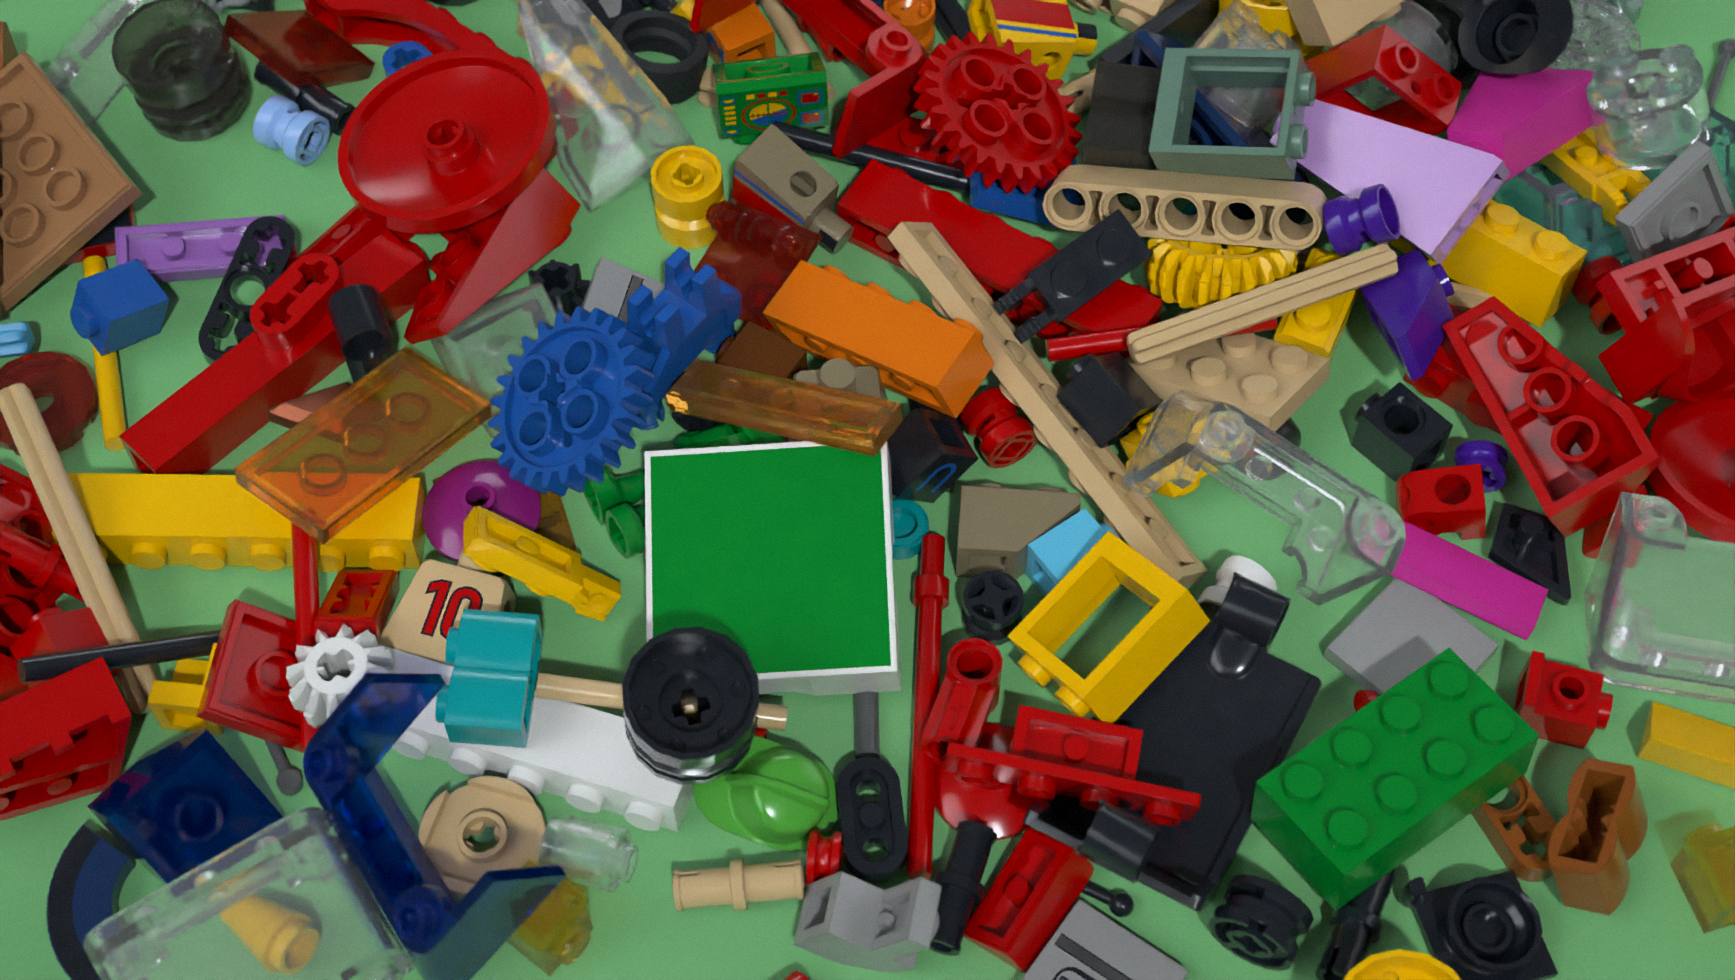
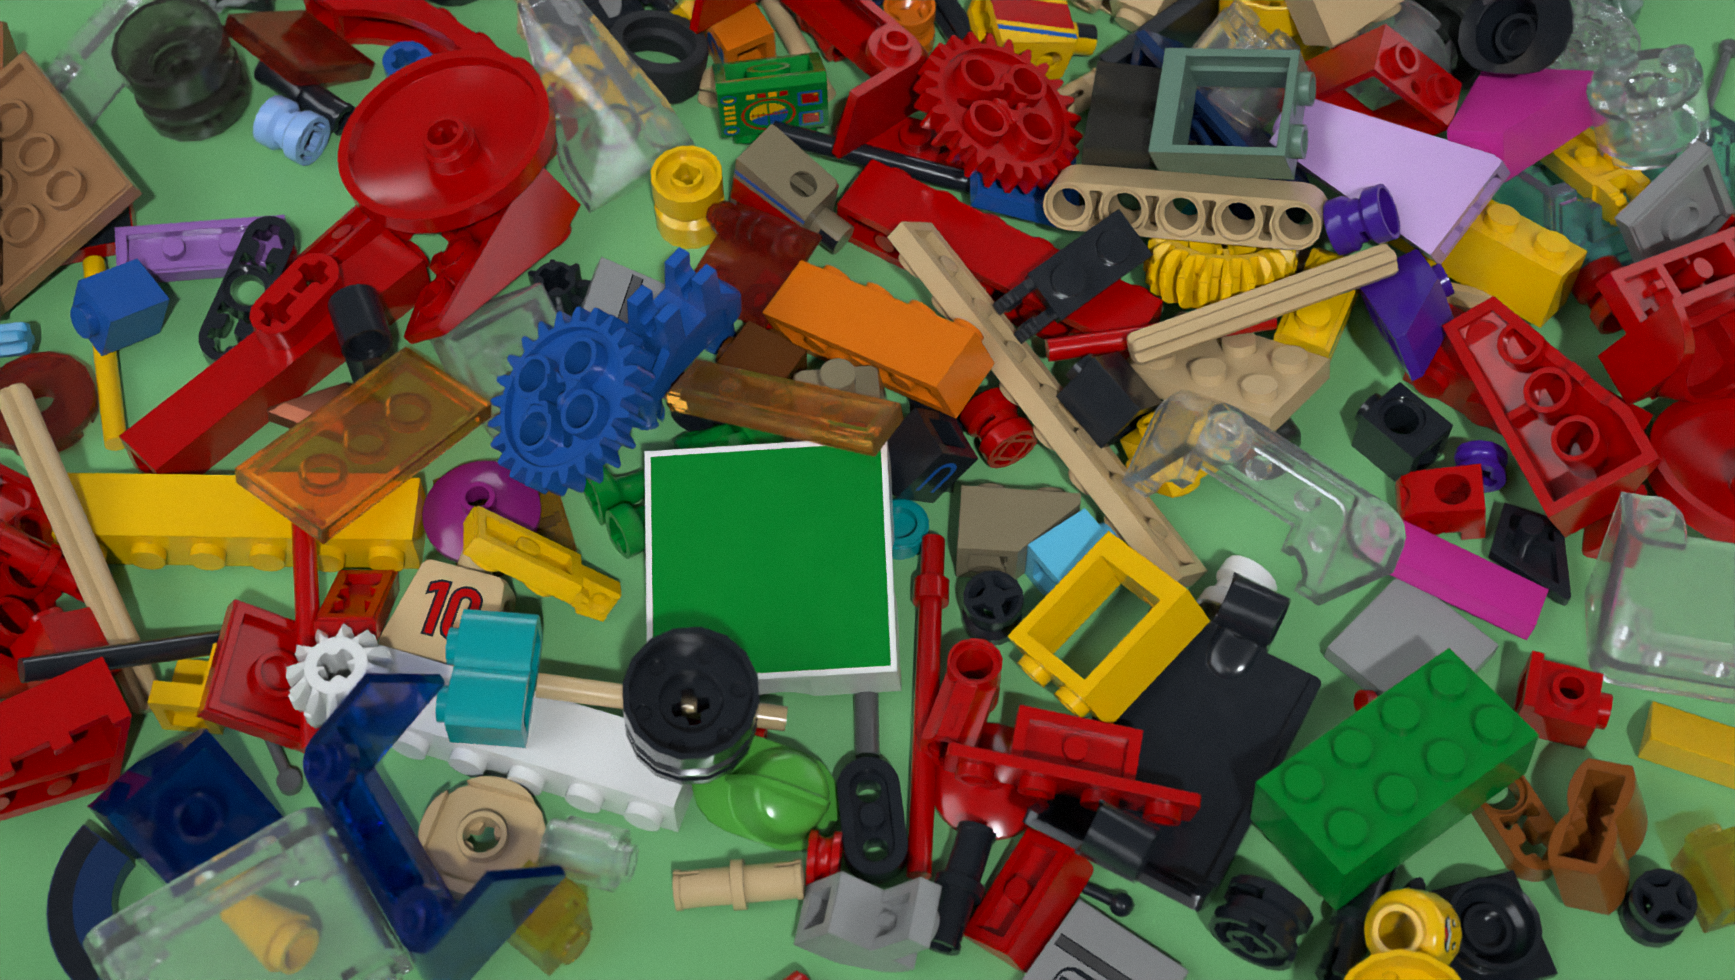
none -> yellow head [1364,888,1462,966]
none -> black wheel [1619,868,1698,948]

